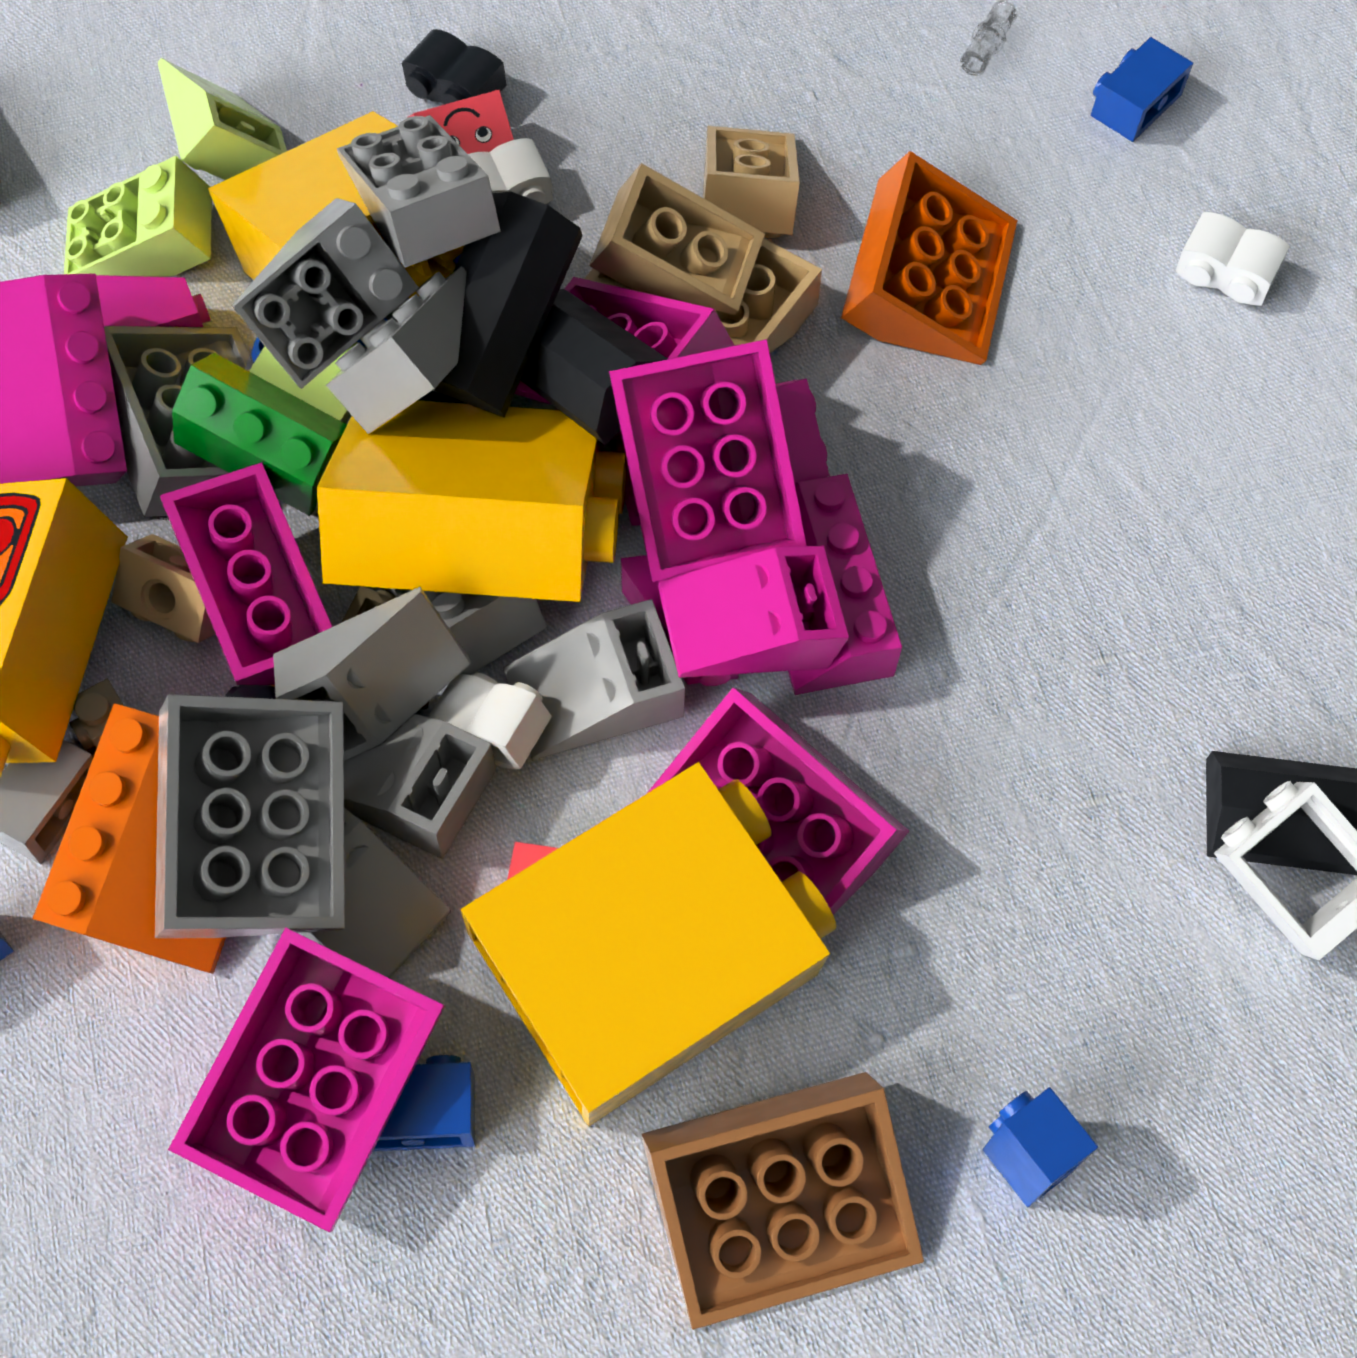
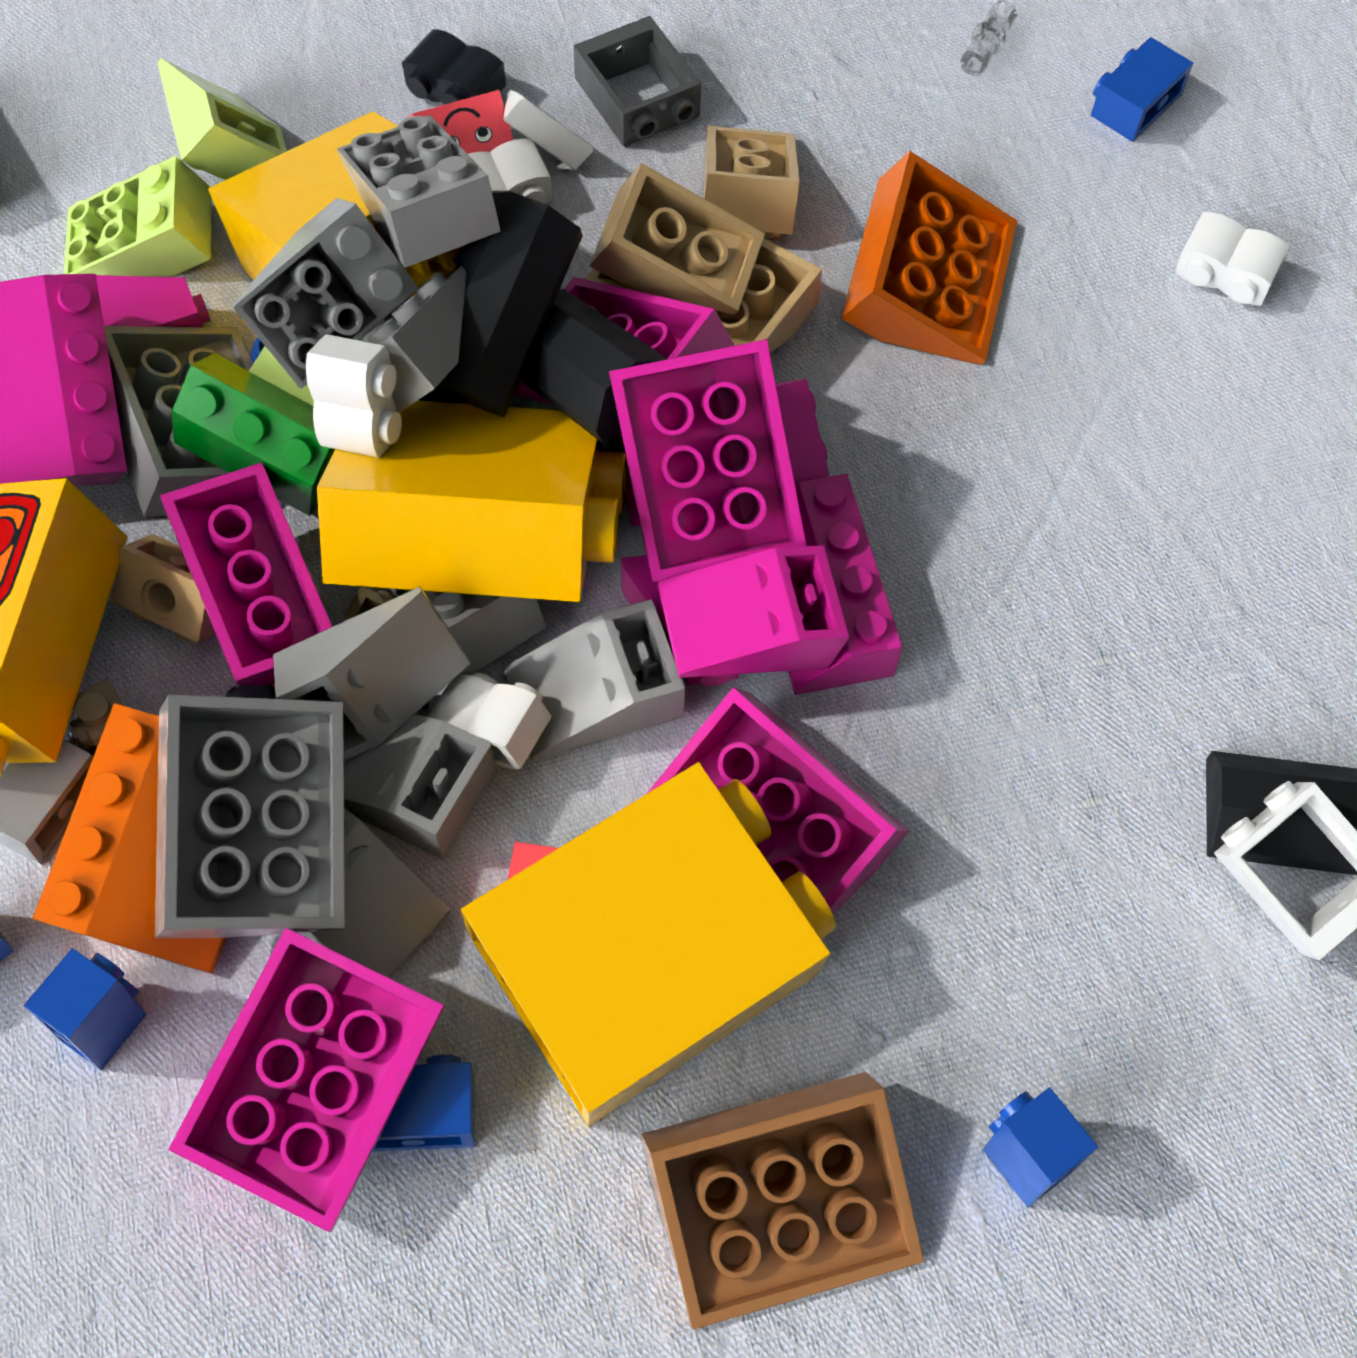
none -> blue brick [23,948,147,1070]
none -> white brick [306,334,402,458]
none -> white slope [503,90,594,170]
none -> dark grey window [573,16,701,147]

